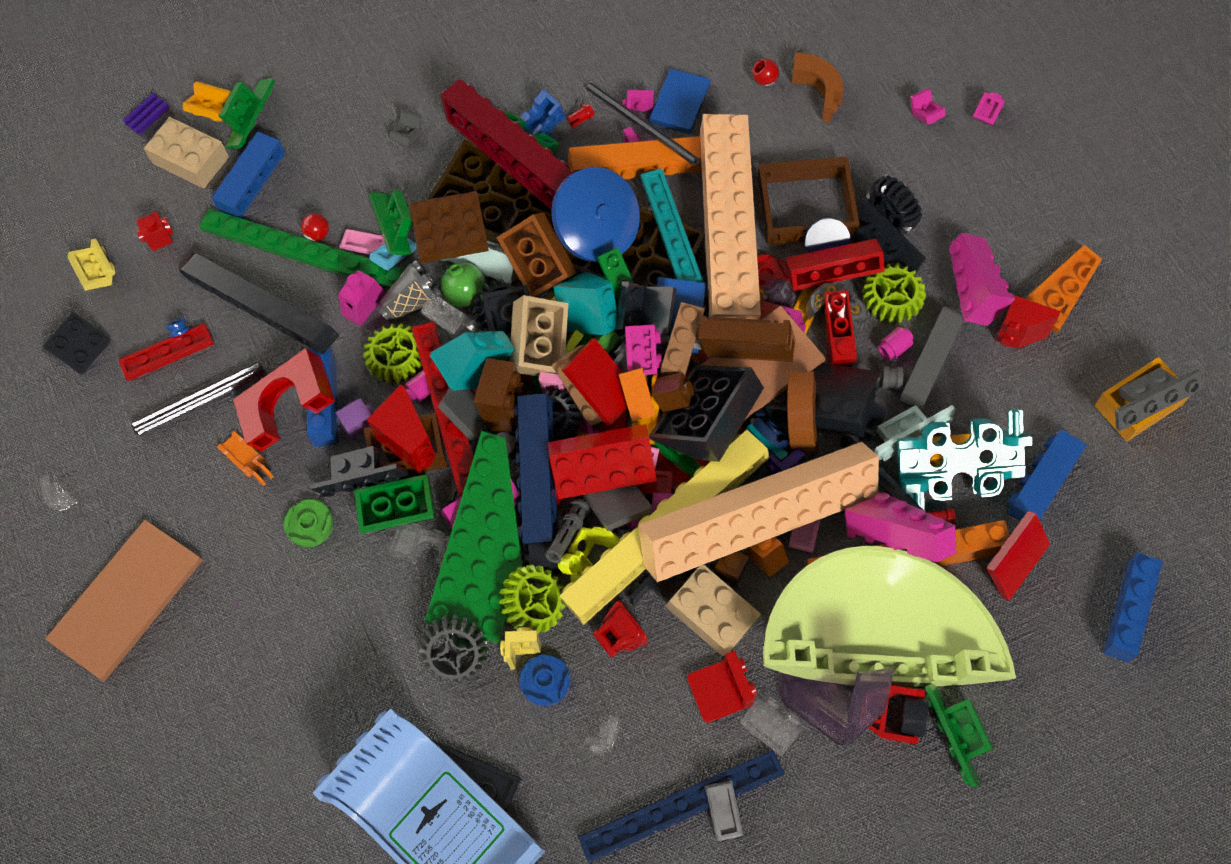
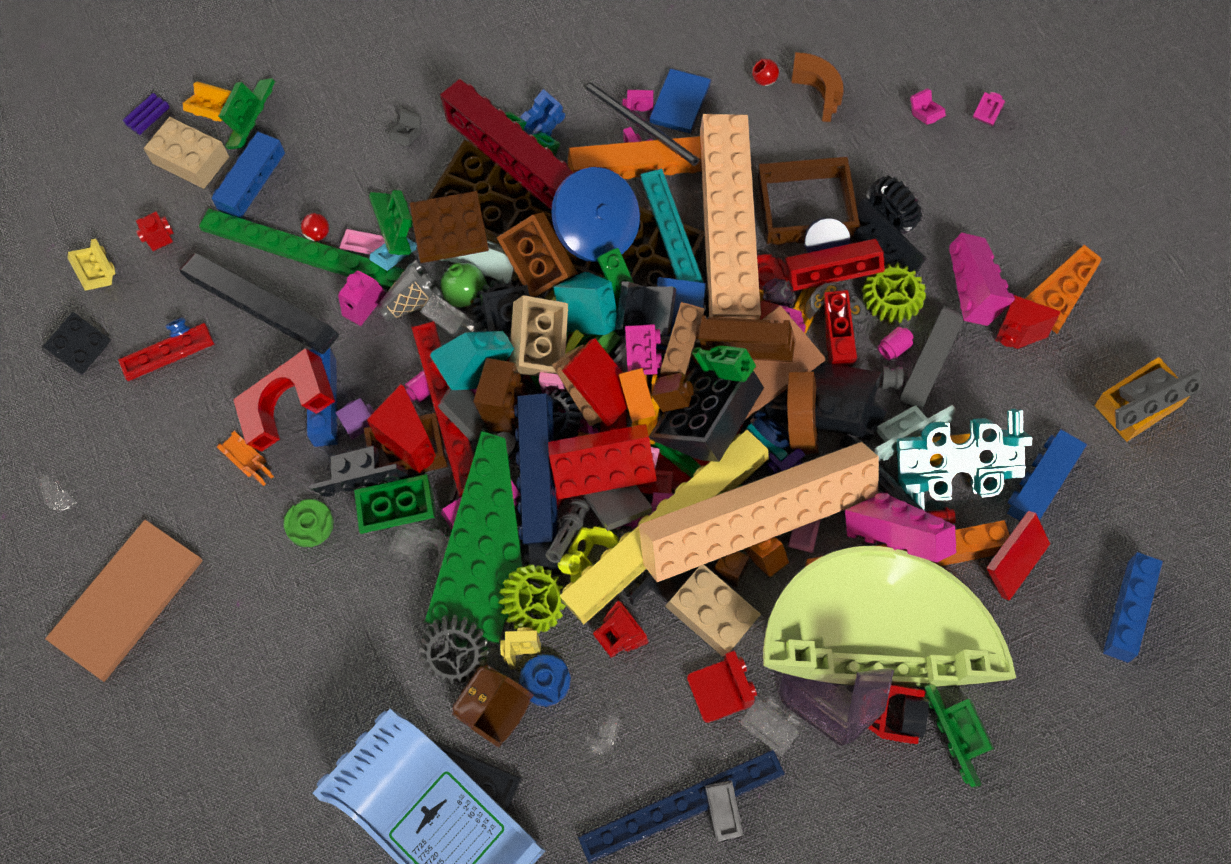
axle [131,362,265,435] -> none
lime gear [363,323,423,384] -> none
red pin [566,104,595,129] -> none
none -> reddish brown piece [452,664,534,748]
none -> green piece [692,346,756,382]

